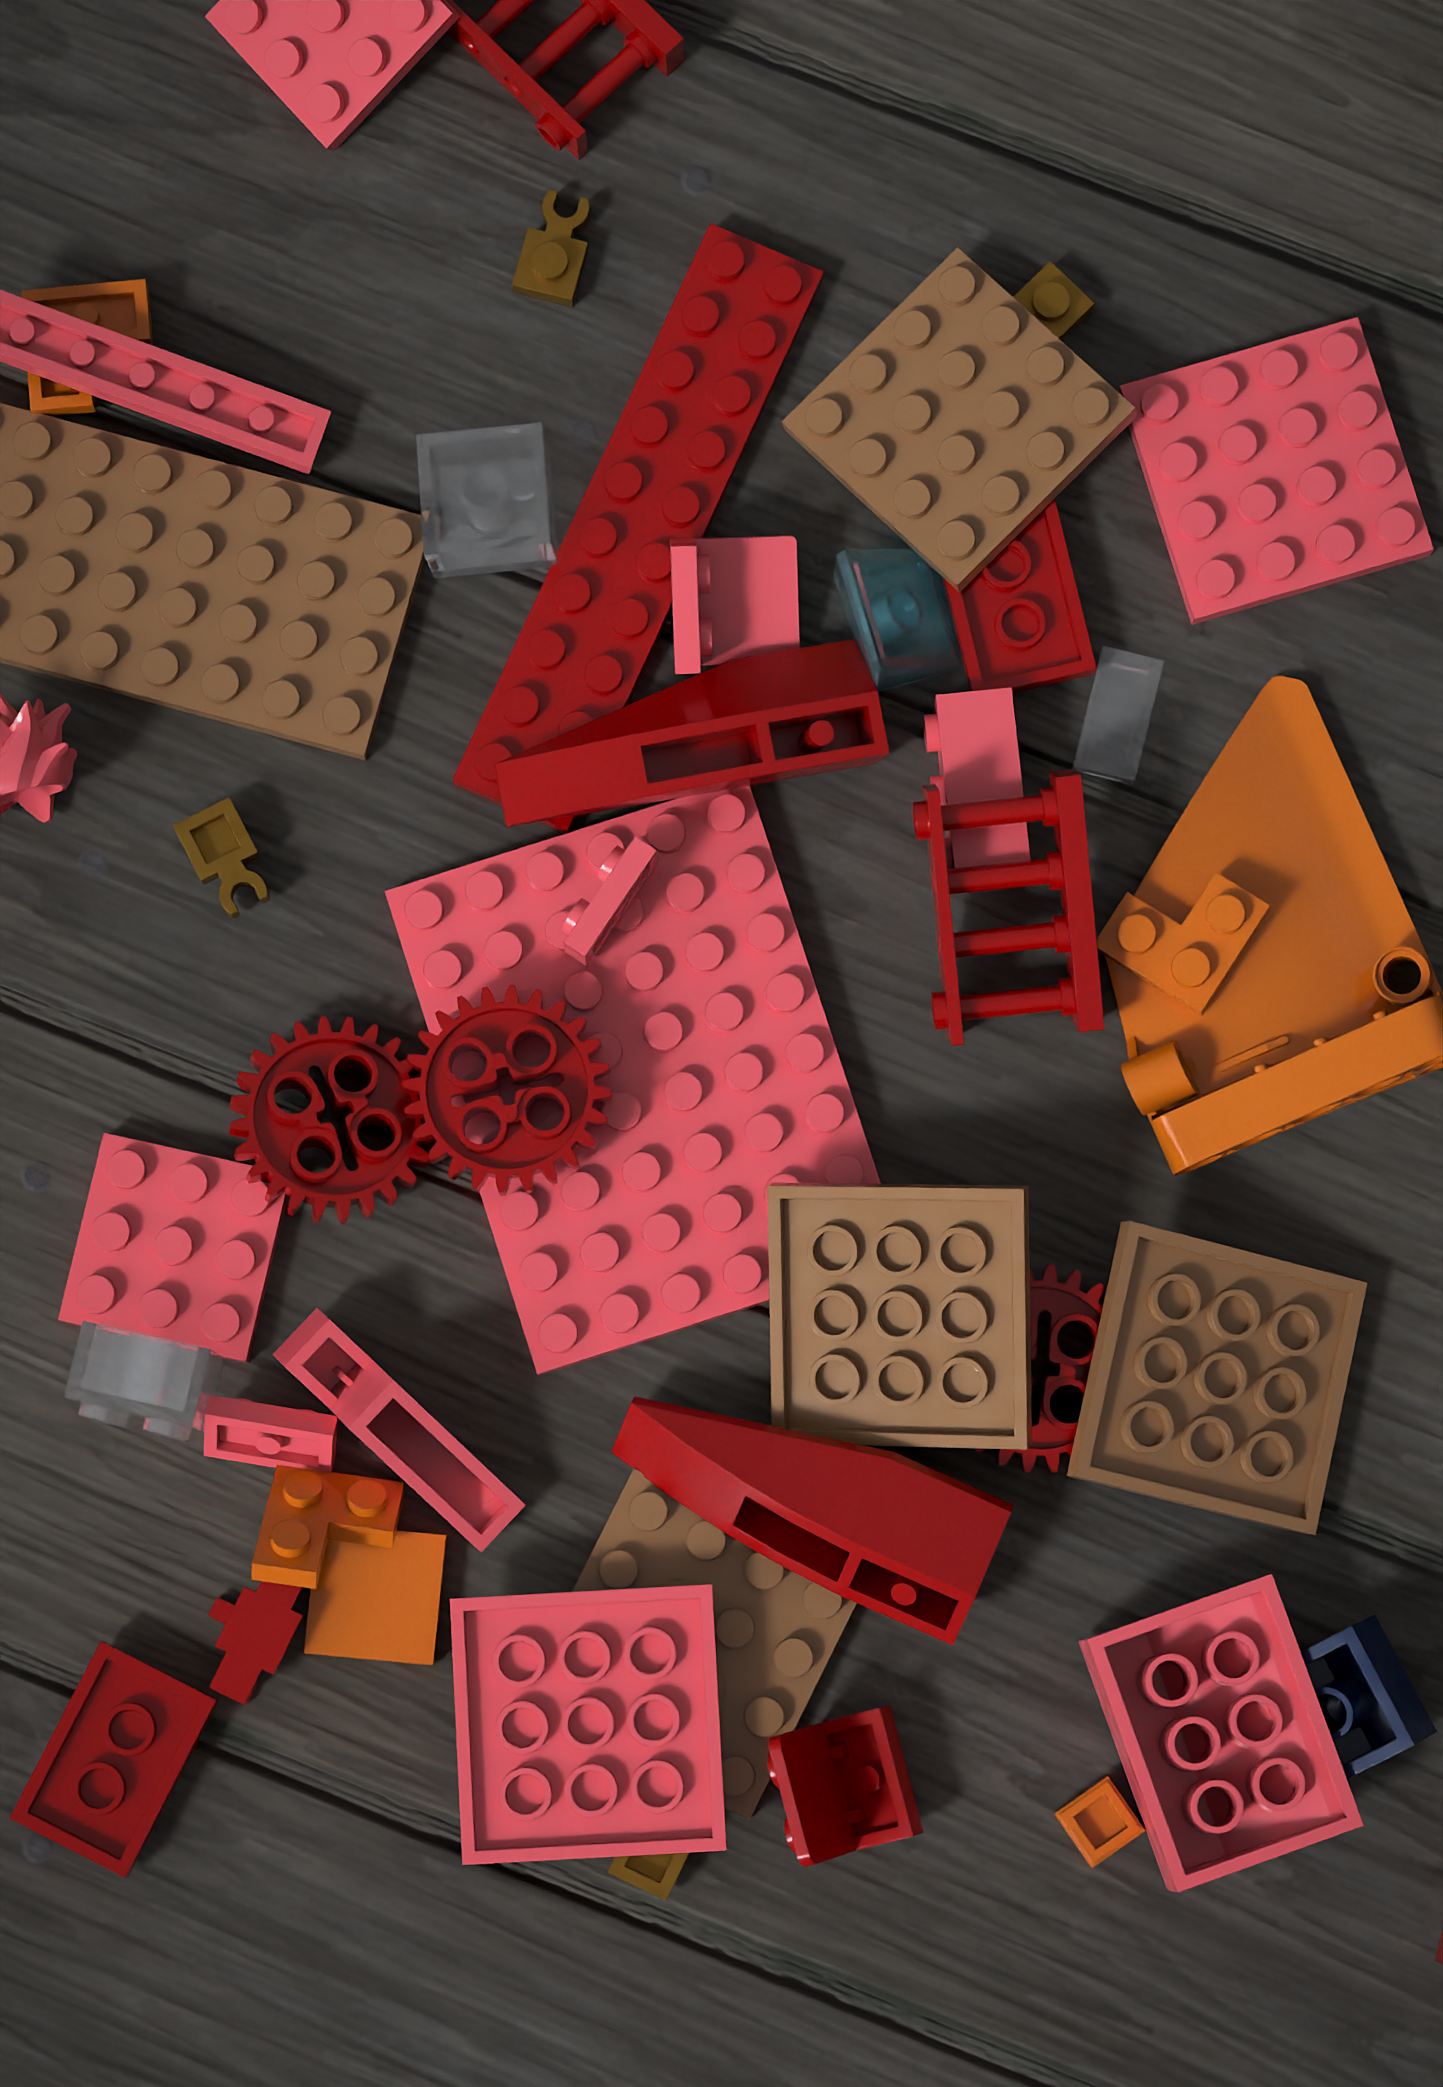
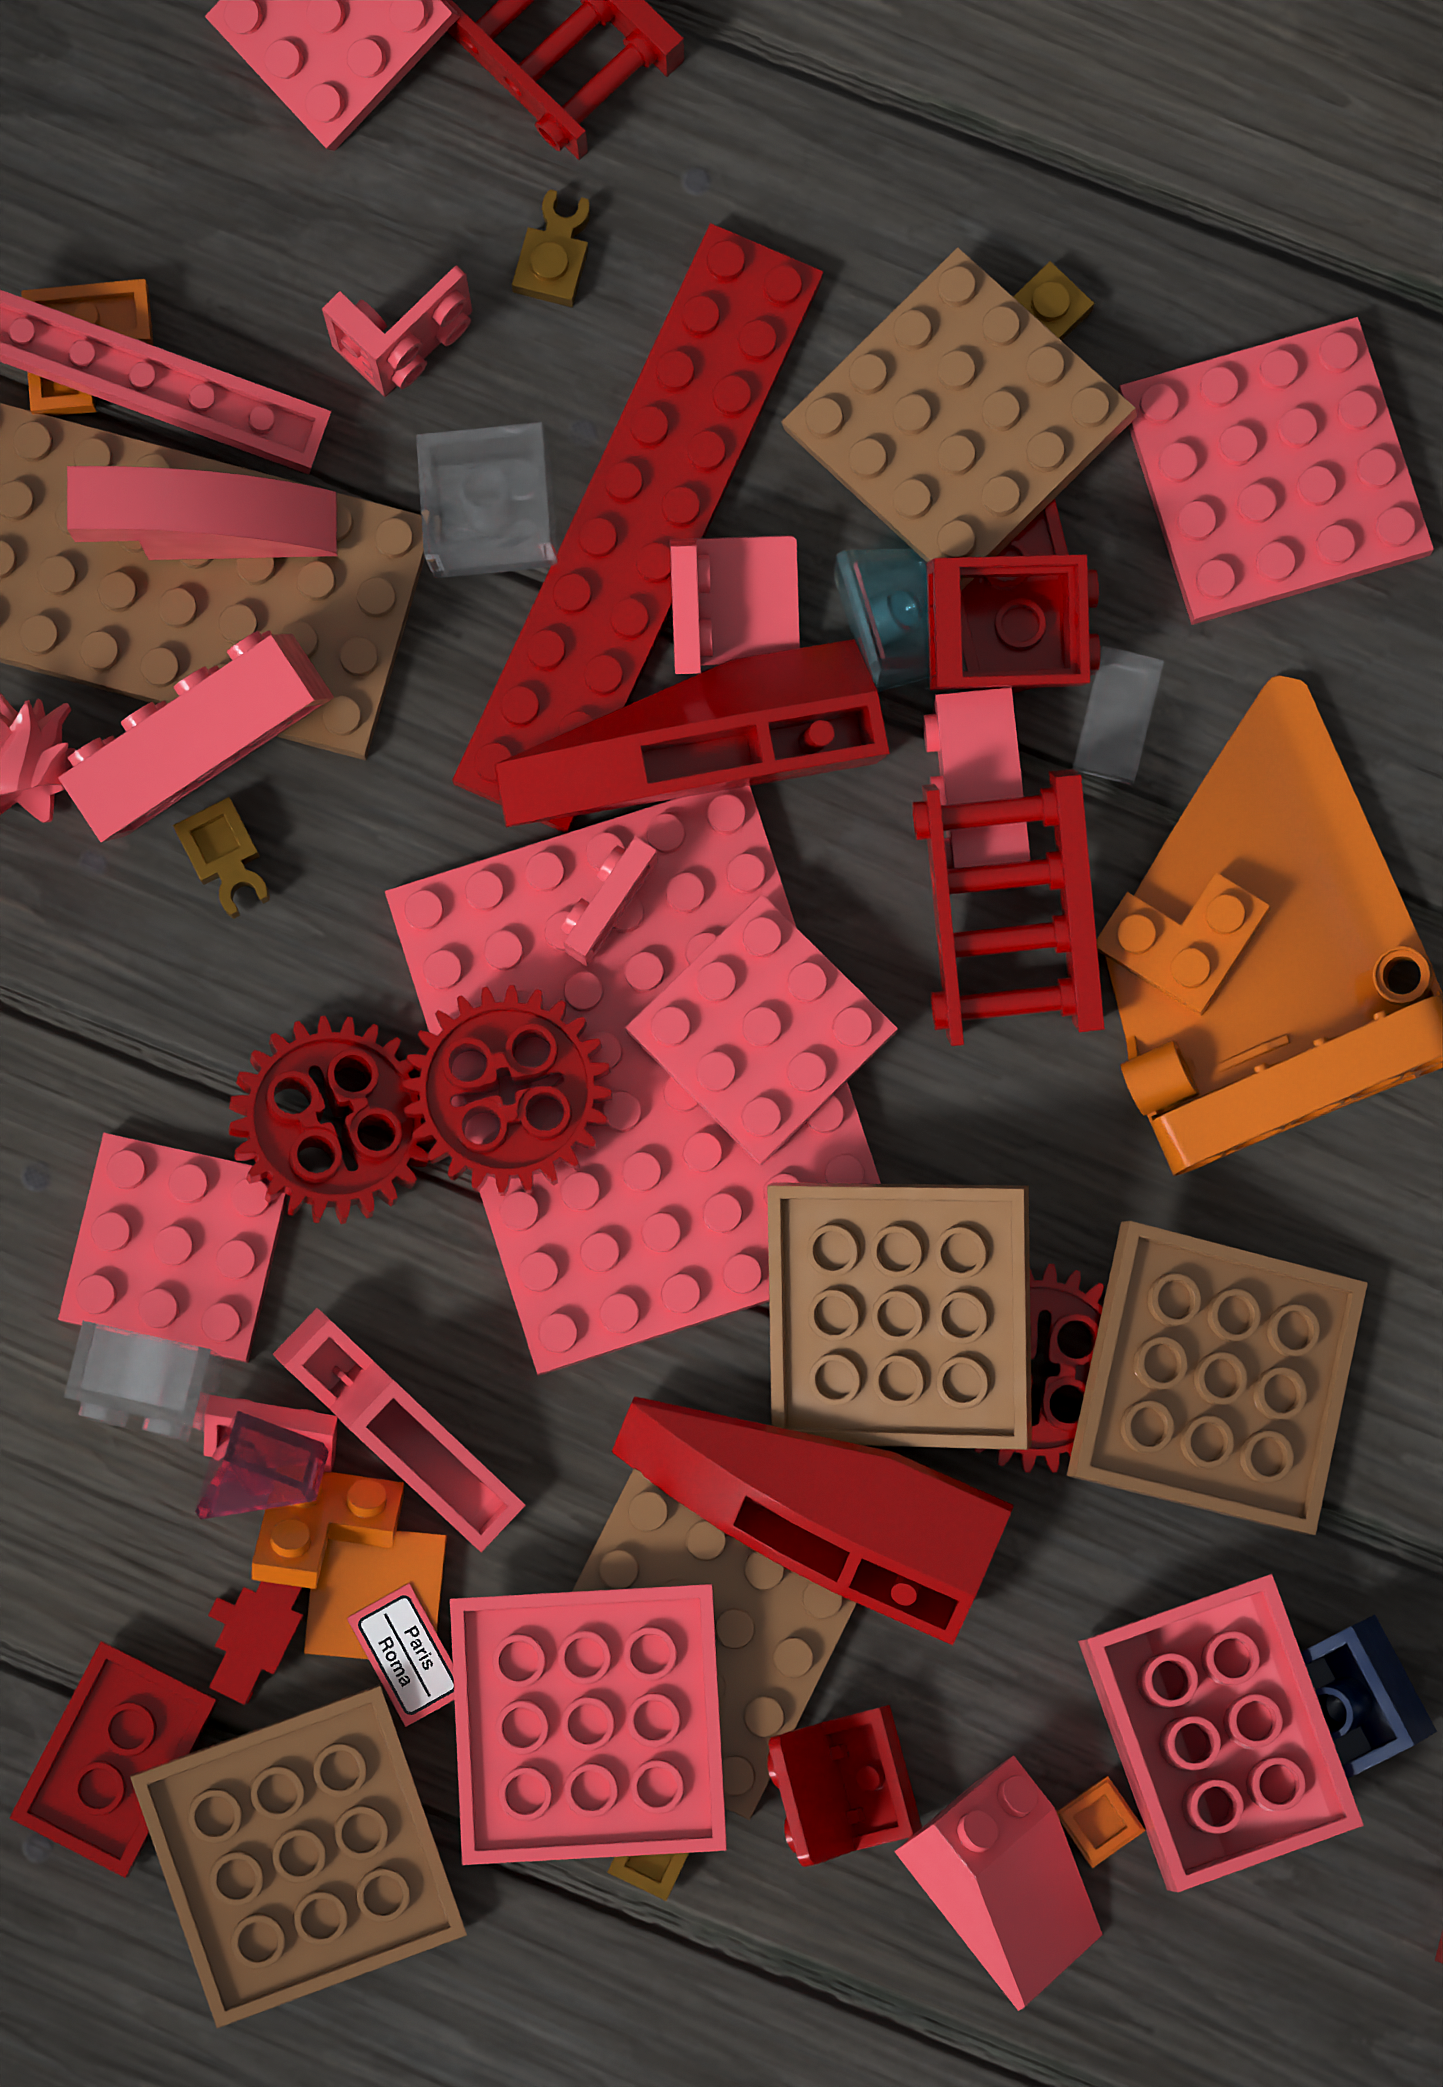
none -> coral brick [58,630,334,842]
none -> coral slope [67,466,337,560]
none -> medium nougat plate [130,1684,467,2028]
none -> clear pink slope [195,1411,329,1520]
none -> coral bracket [322,266,472,397]
none -> sticker [347,1583,455,1727]
none -> coral plate [625,894,898,1166]
none -> coral slope [894,1755,1103,2011]
none -> red window [927,554,1100,690]

